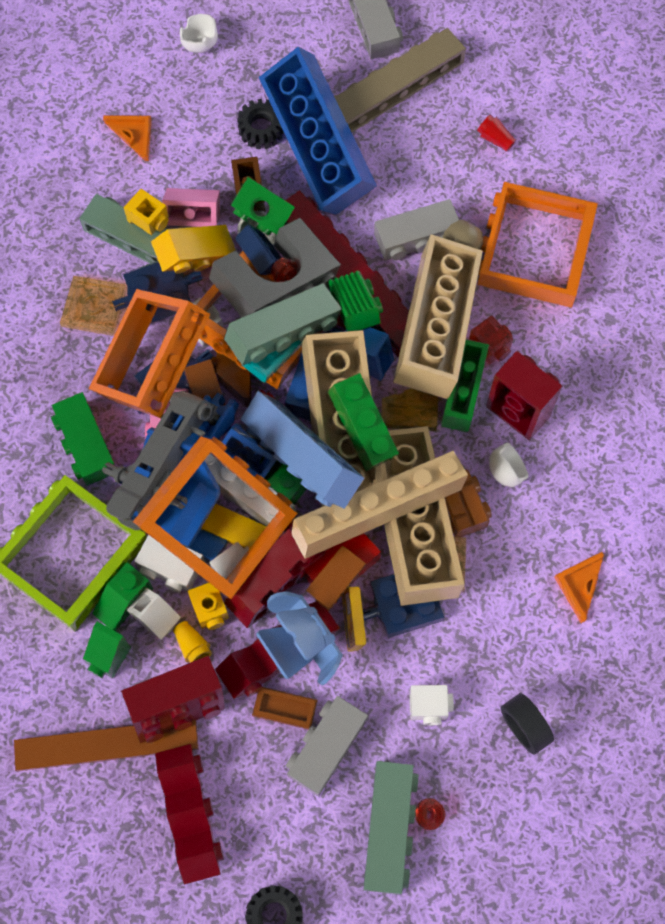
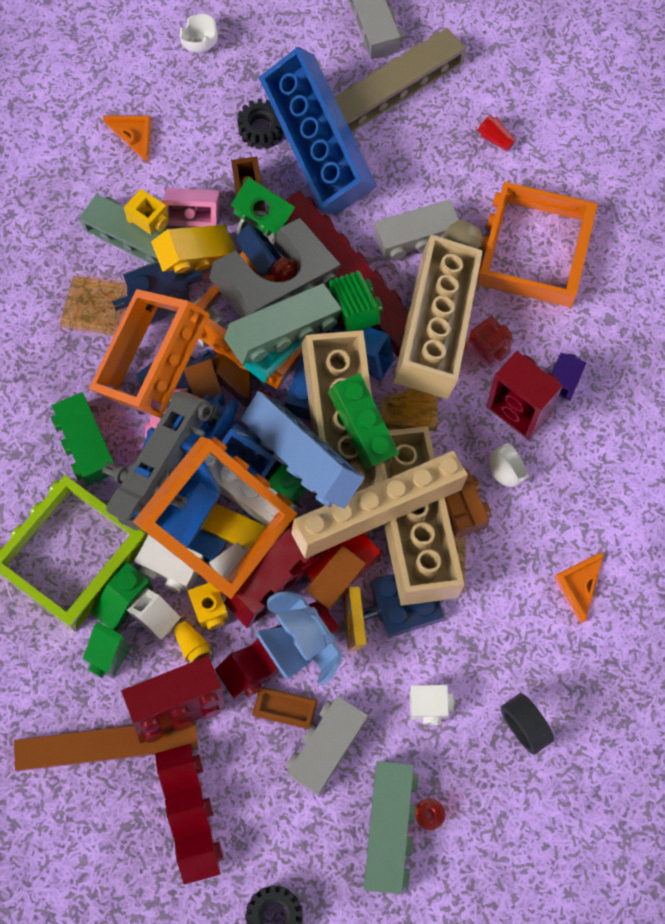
green brick [441,339,489,433] -> none
none -> dark purple brick [552,352,587,401]

